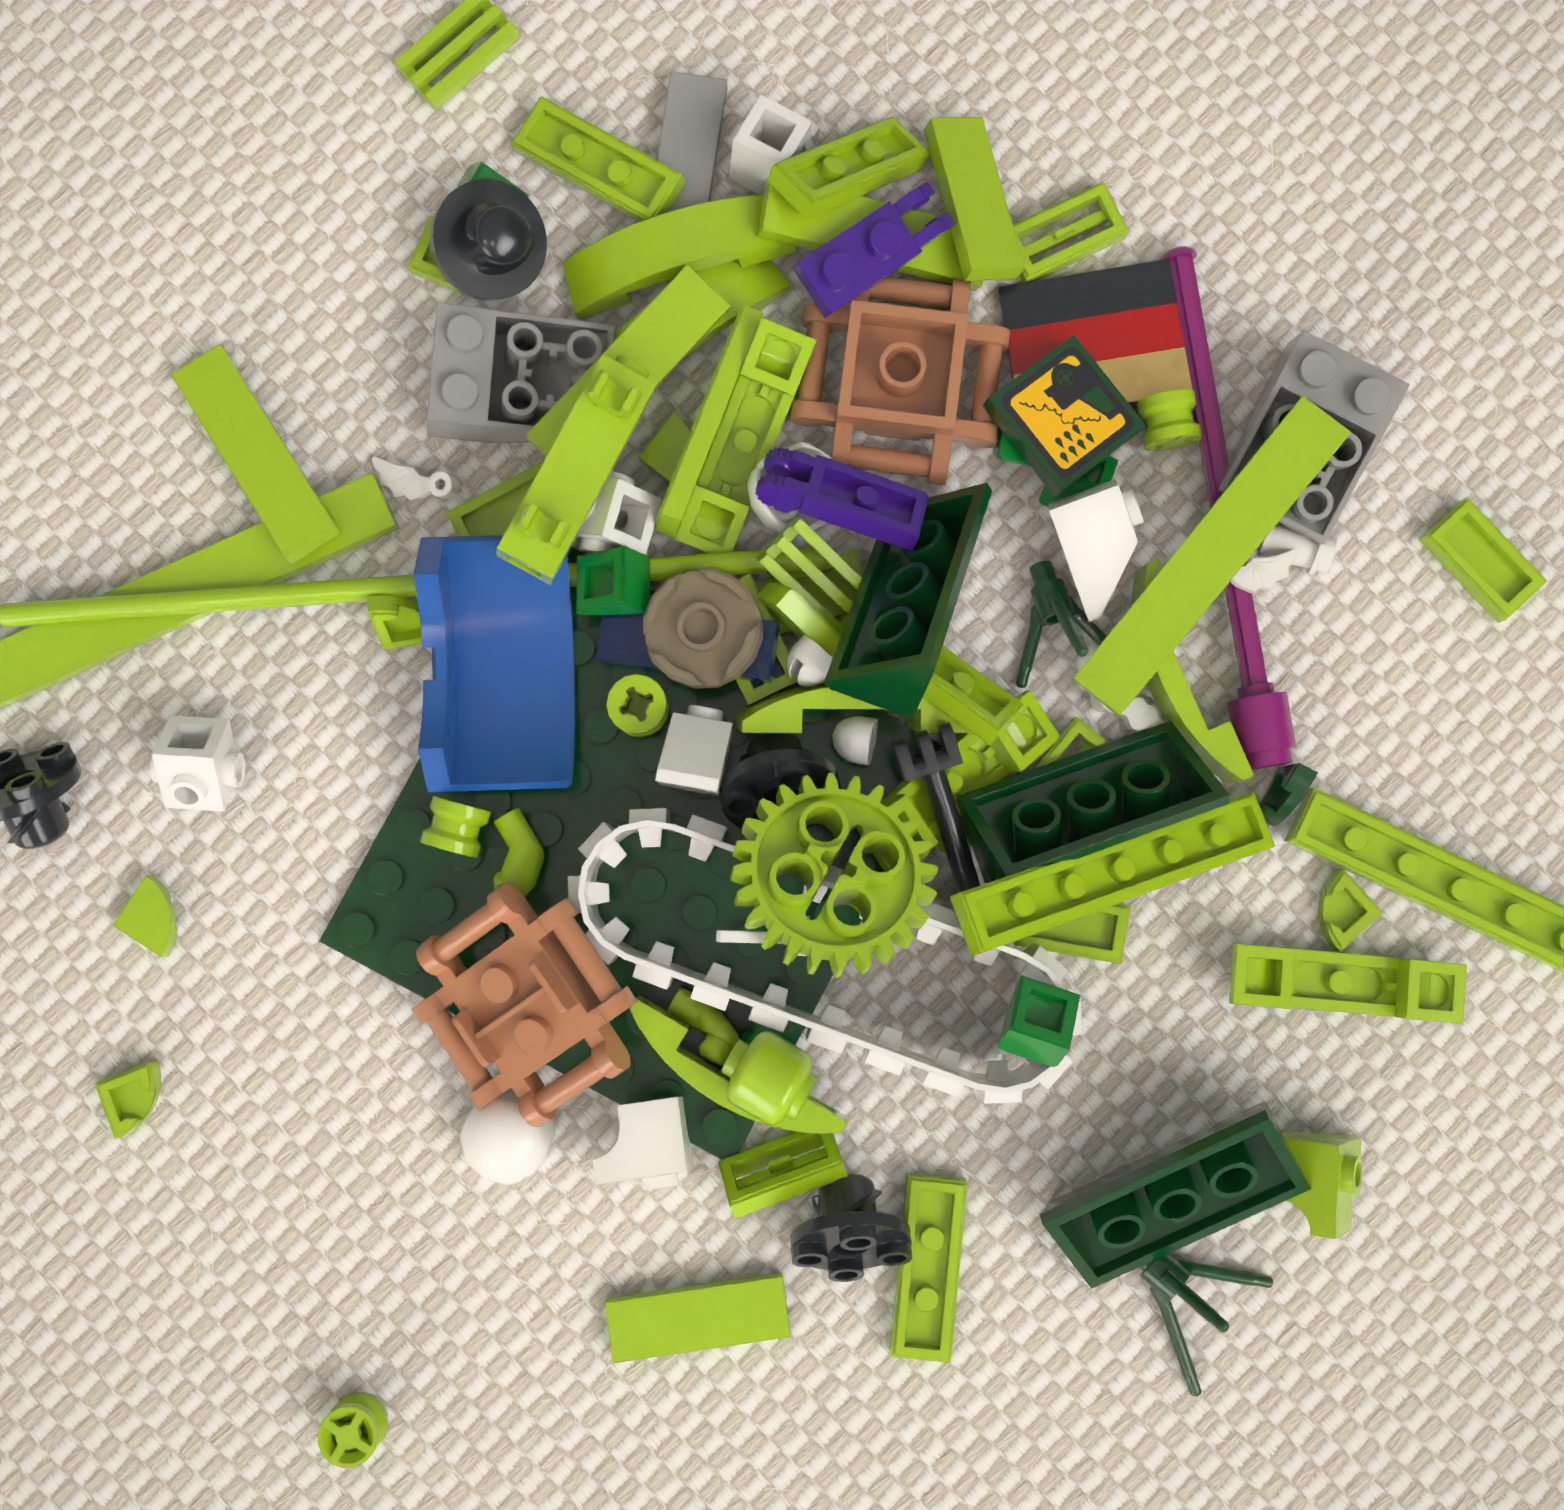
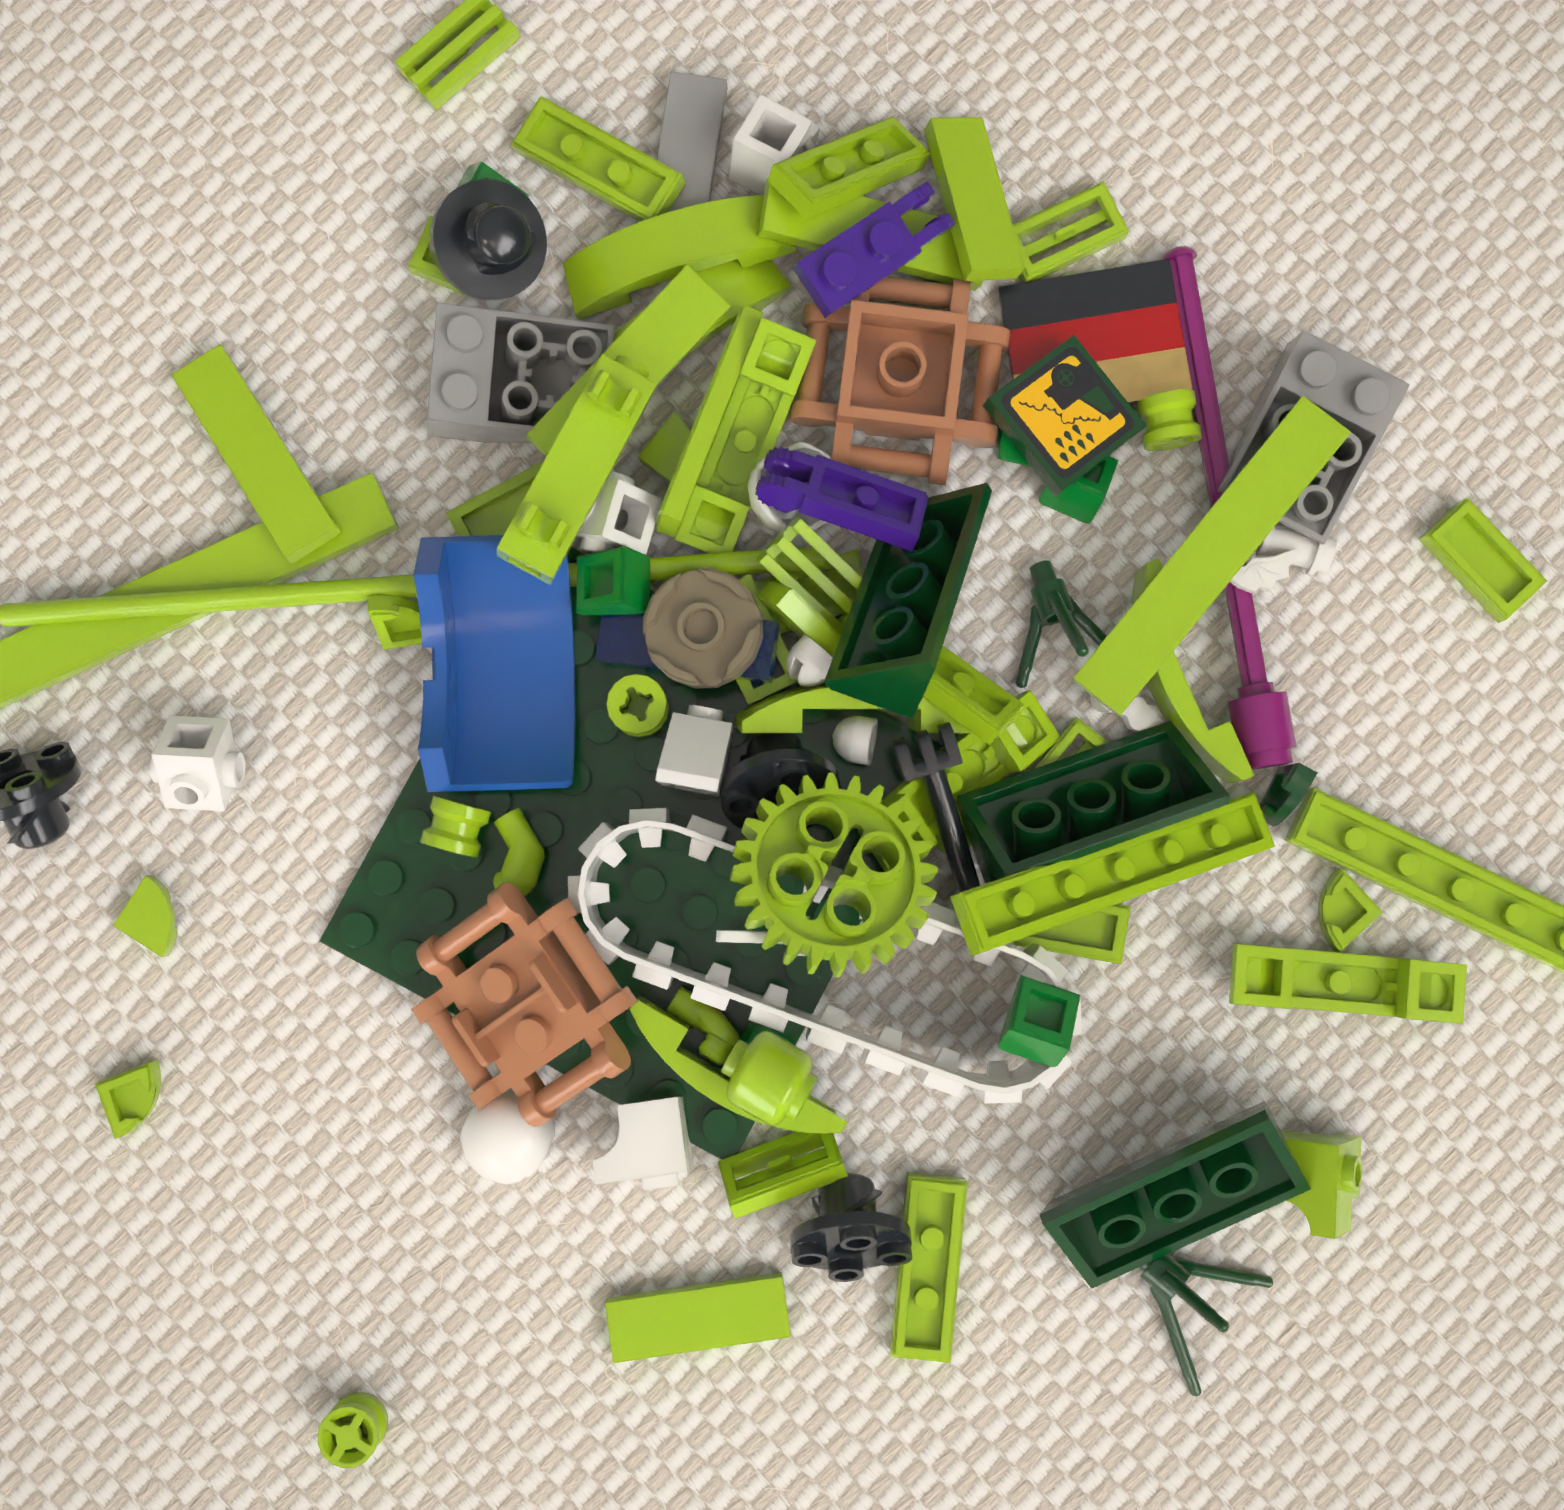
white piece [371,456,460,501] -> none
white slope [1049,479,1144,622] -> none

